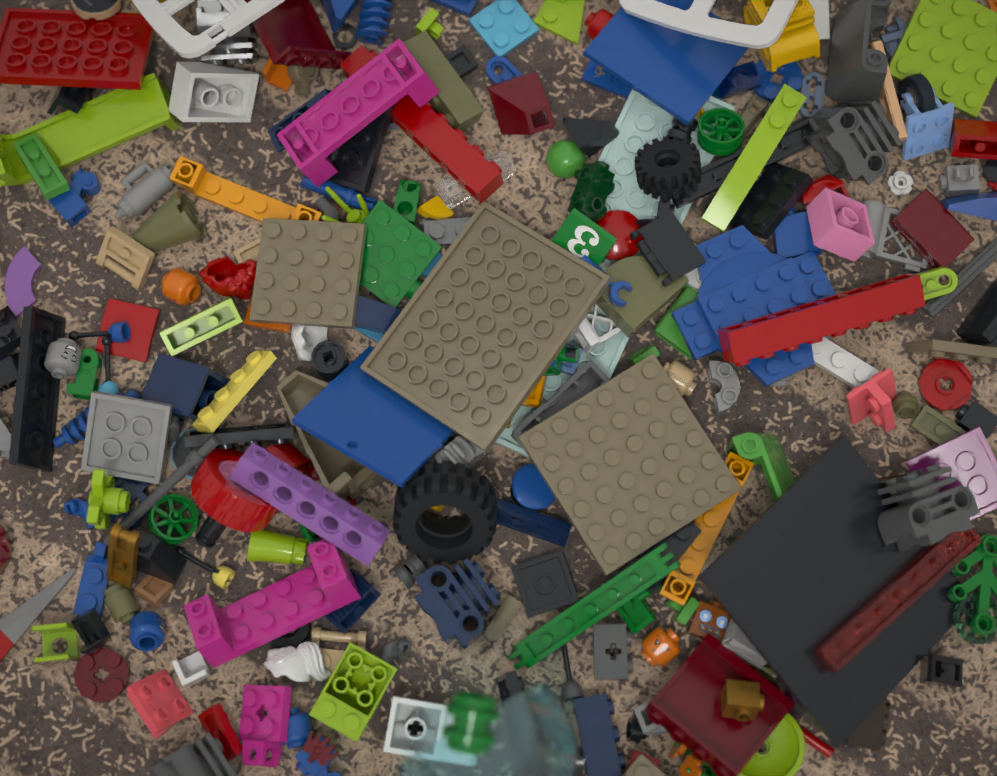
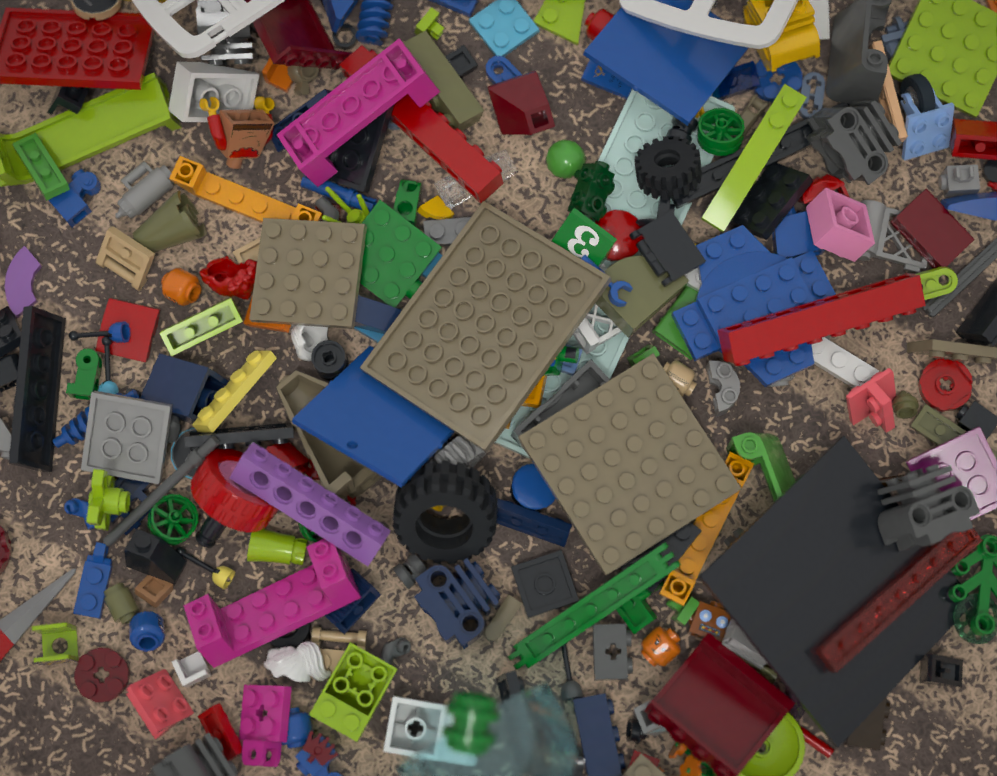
light grey head [44,338,82,379] -> none
black plate [71,609,110,654] -> none
pearl gold plate [106,523,142,589] -> none
black slope [563,118,619,158] -> none
pearl gold brick [721,679,764,722] -> none
white plate [887,171,913,195] -> none
none -> torso [199,96,275,169]

